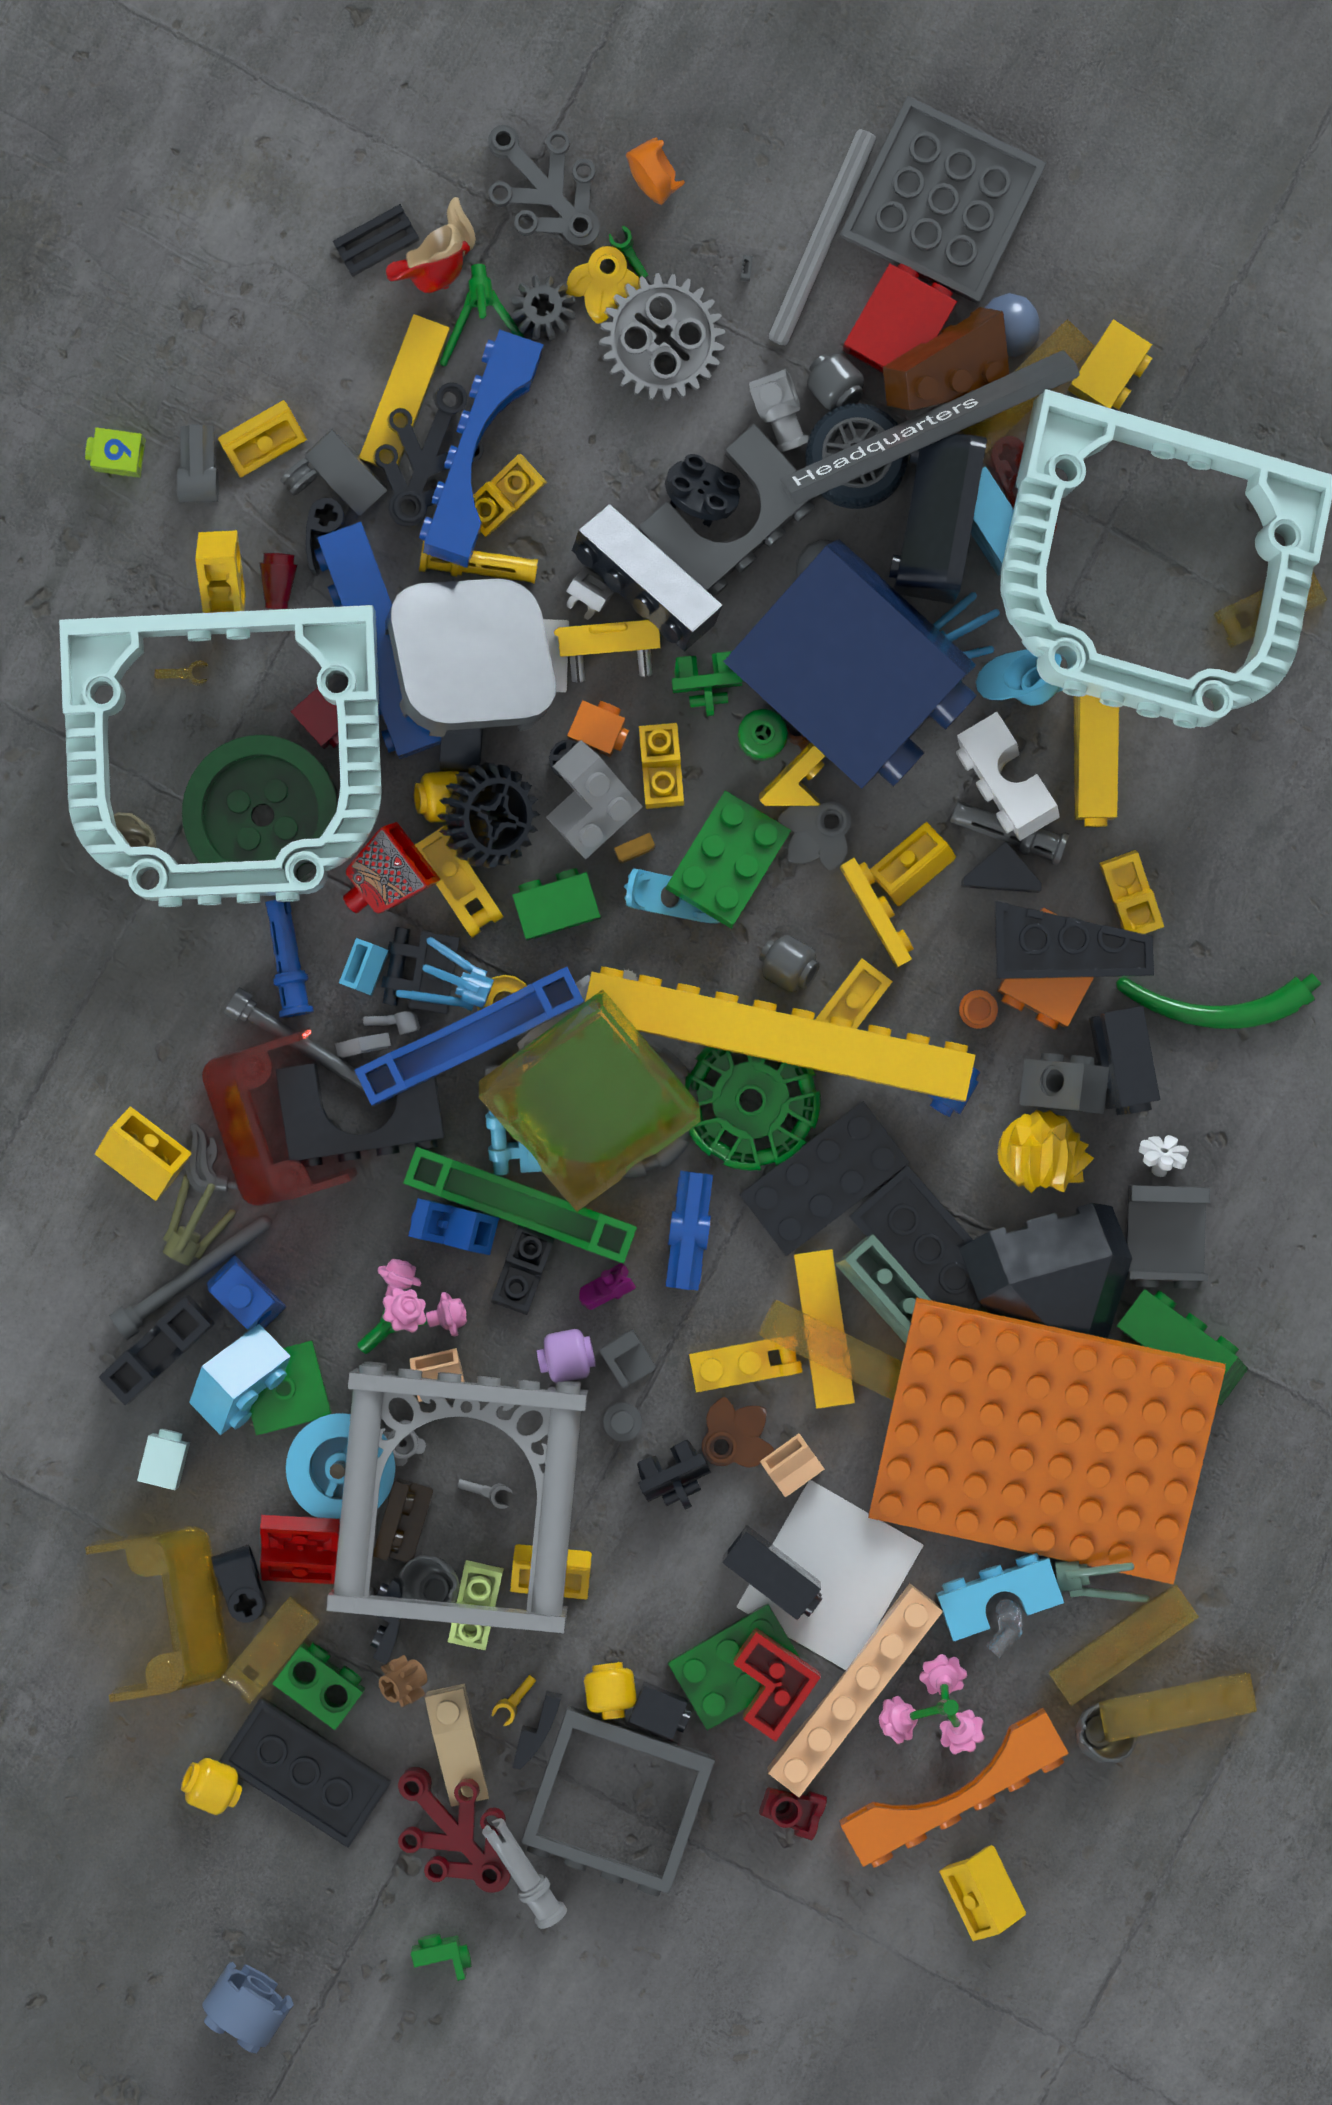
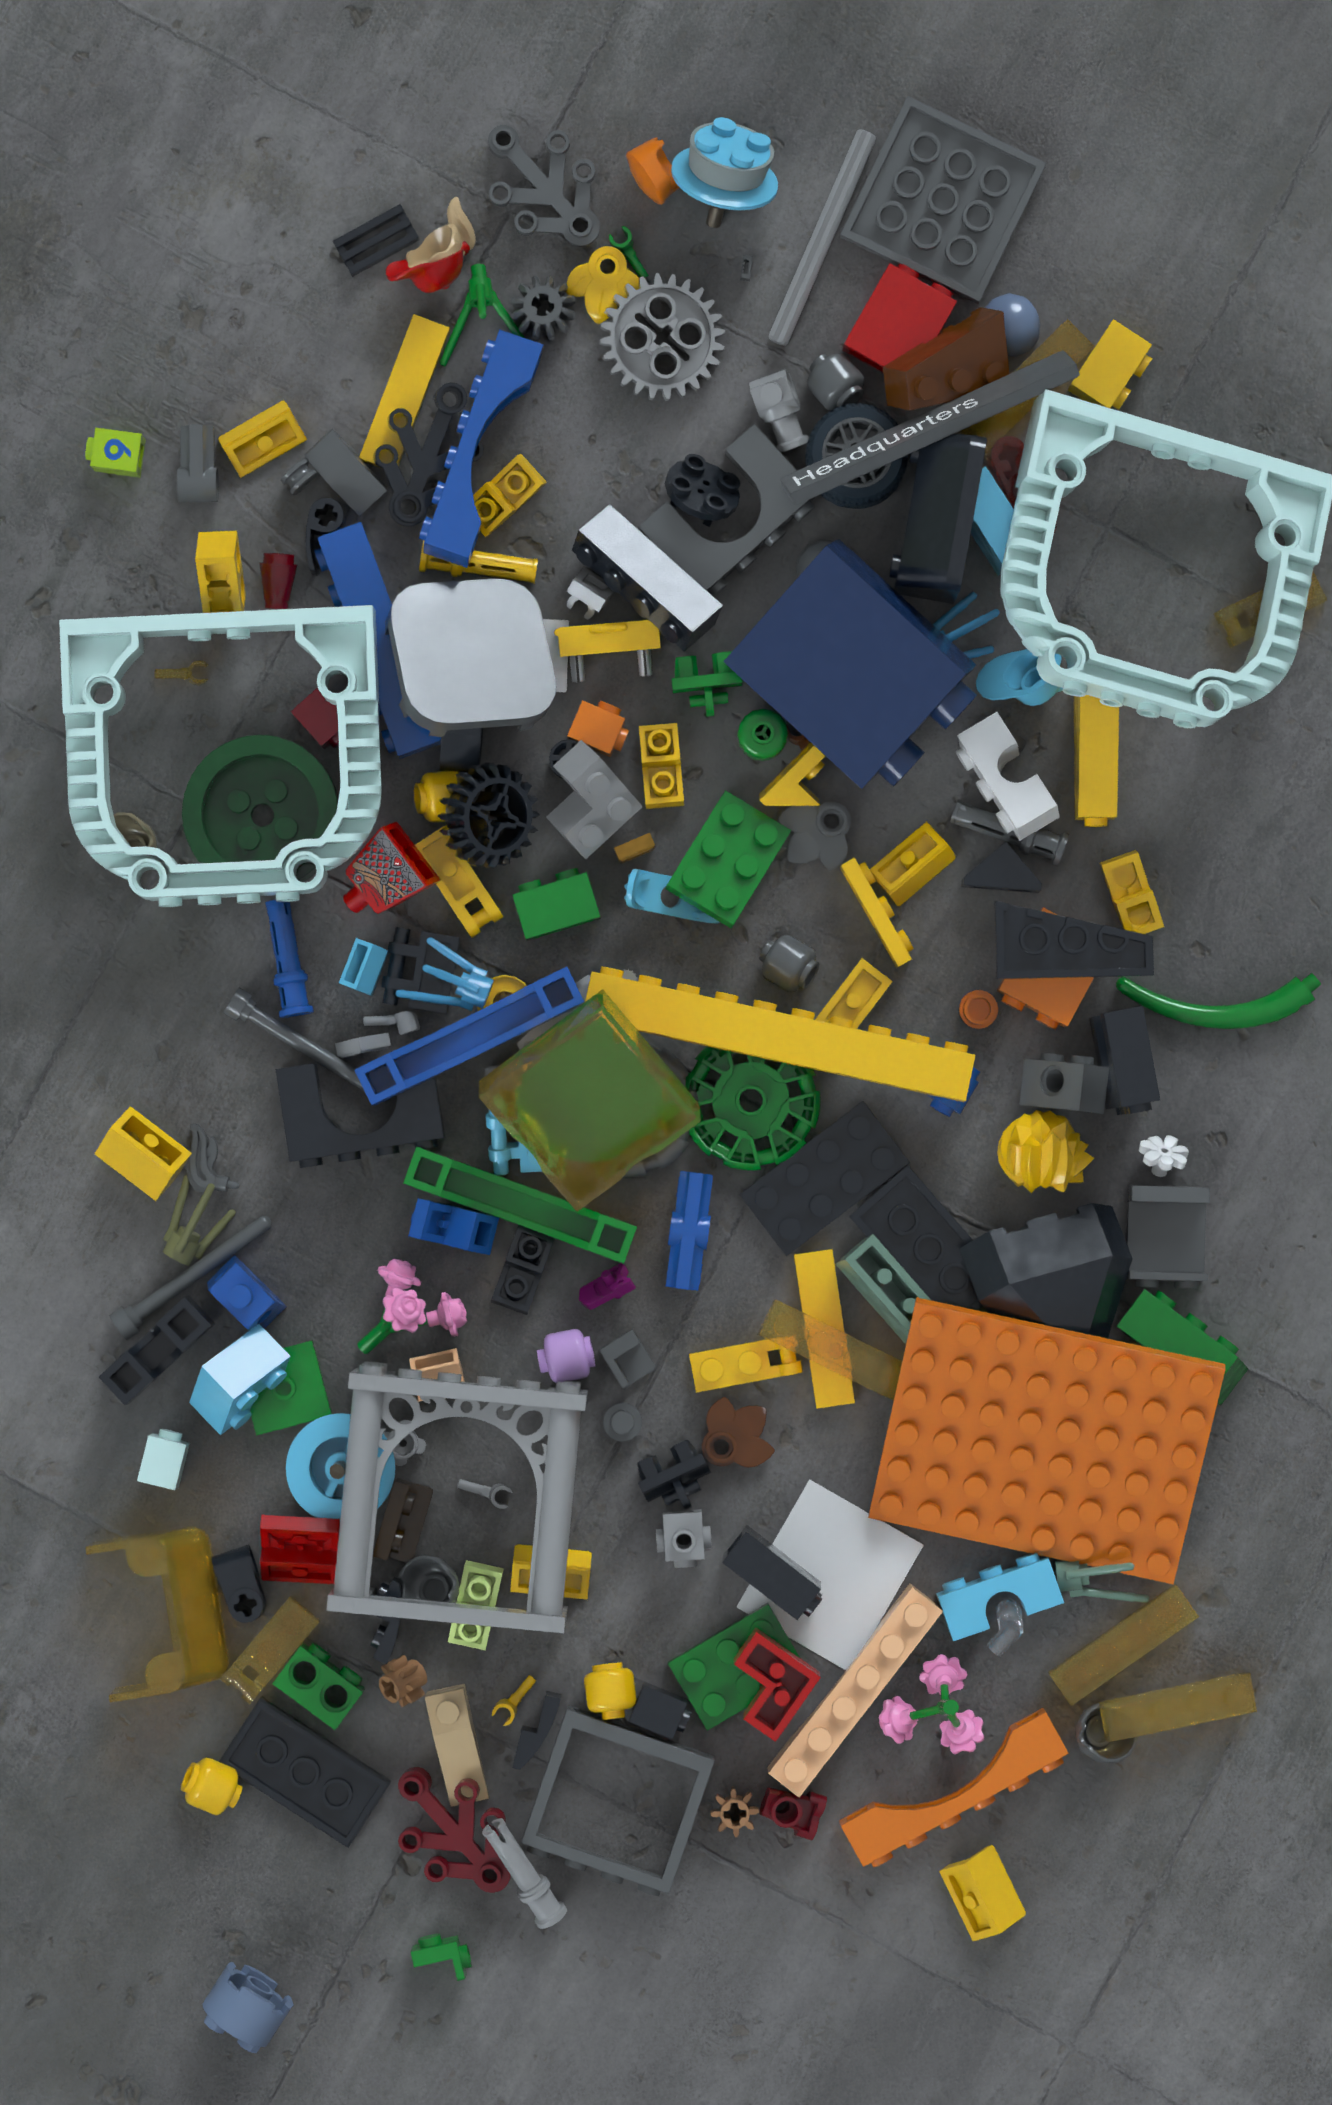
clear red windscreen [202,1027,358,1206] -> none
light nougat piece [760,1433,825,1498] -> none
none -> light grey brick [656,1509,712,1568]
none -> medium azure piece [671,117,778,228]
none -> medium nougat gear [710,1786,759,1837]

